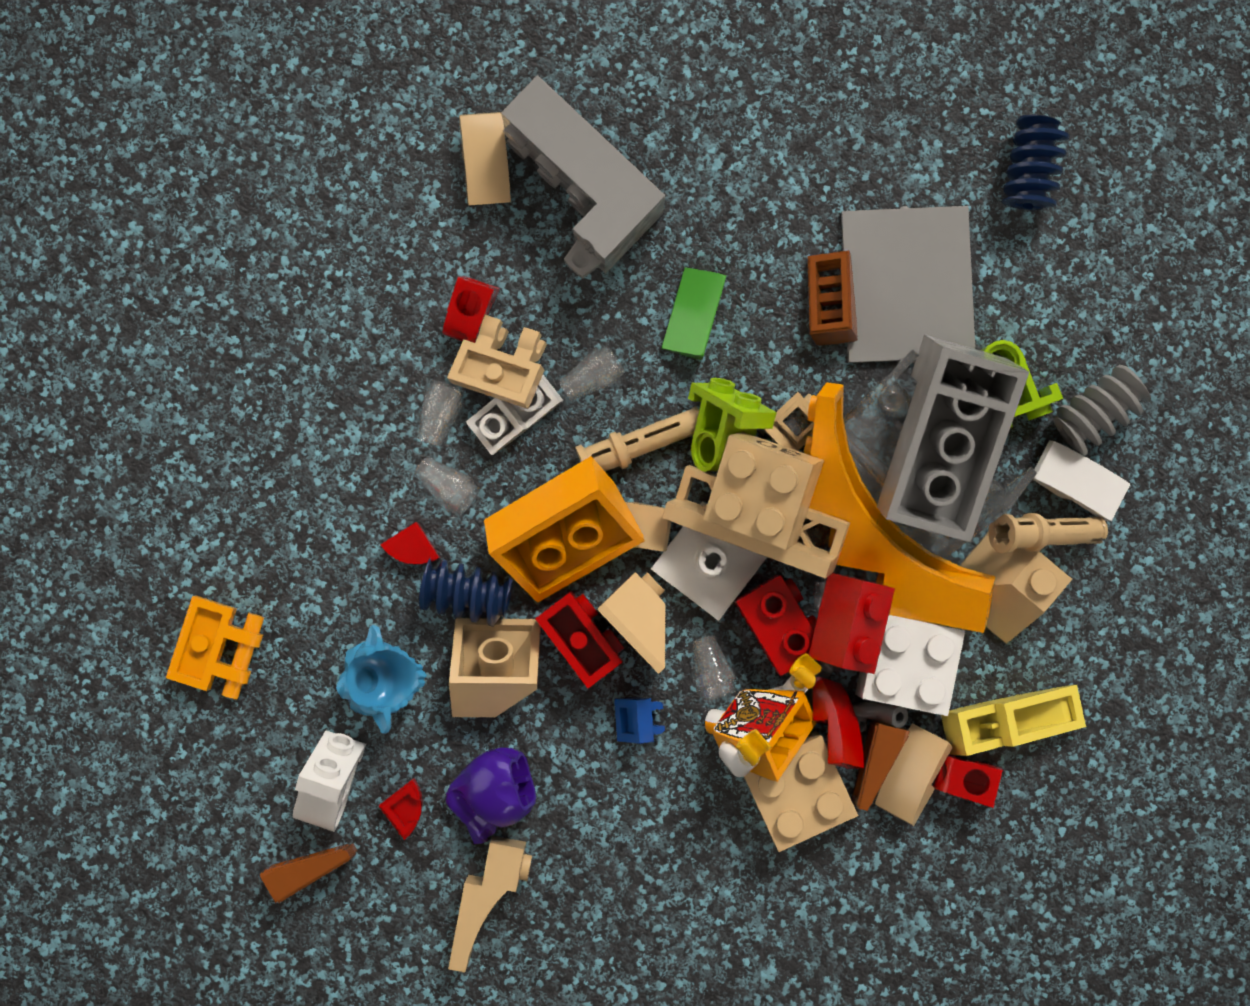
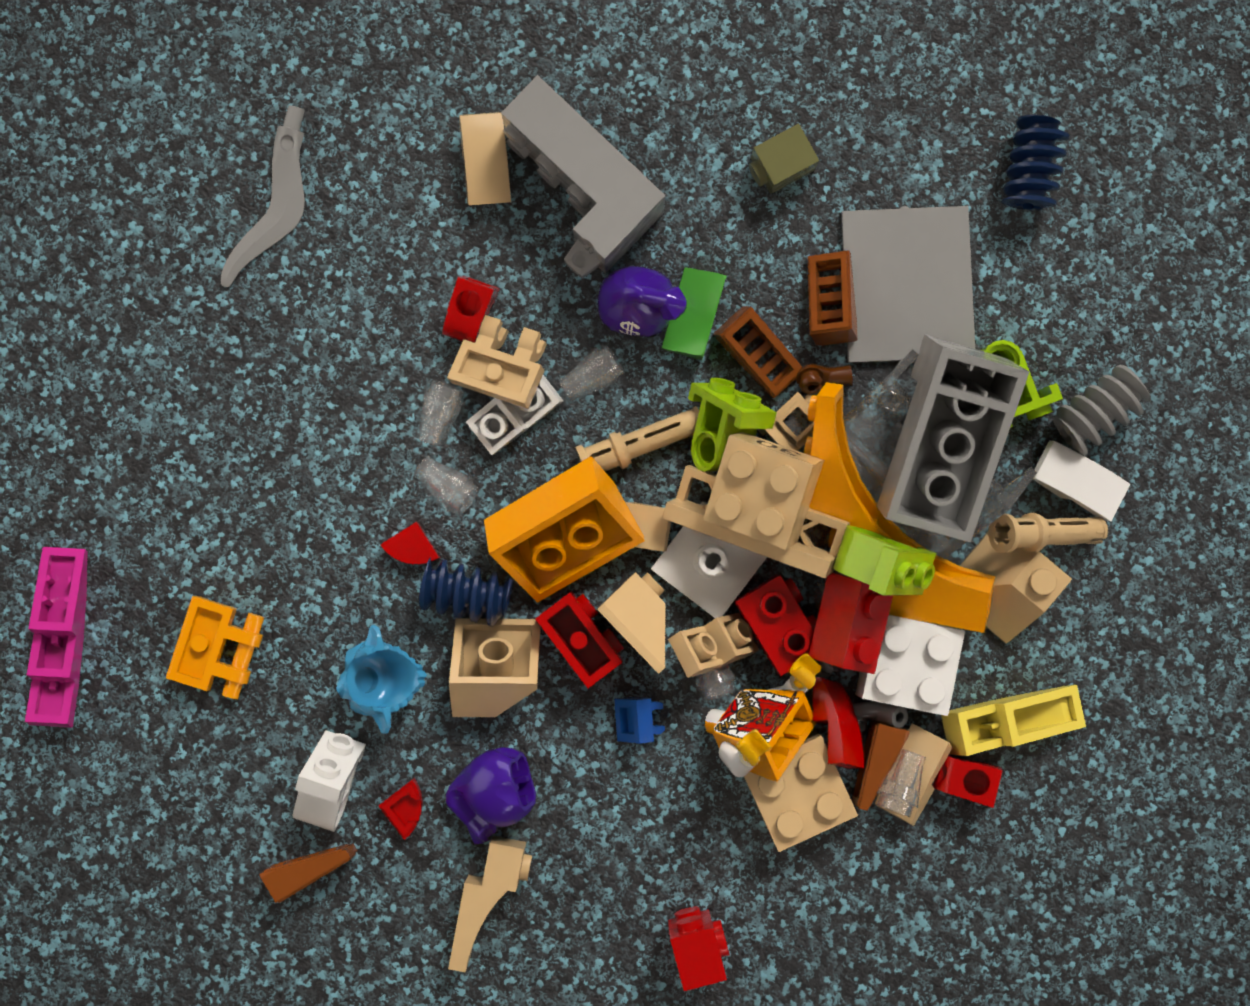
none -> dark pink slope [25,547,88,728]
none -> light grey piece [221,105,305,287]
none -> dark purple piece [598,266,687,337]
none -> tan slope [668,613,759,678]
none -> red brick [668,906,730,991]
none -> dark orange slope [713,306,802,398]
none -> olive brick [749,123,819,194]
none -> reddish brown arm [796,364,853,395]
none -> lime pin [833,525,937,595]
none -> clear cone [876,748,926,817]

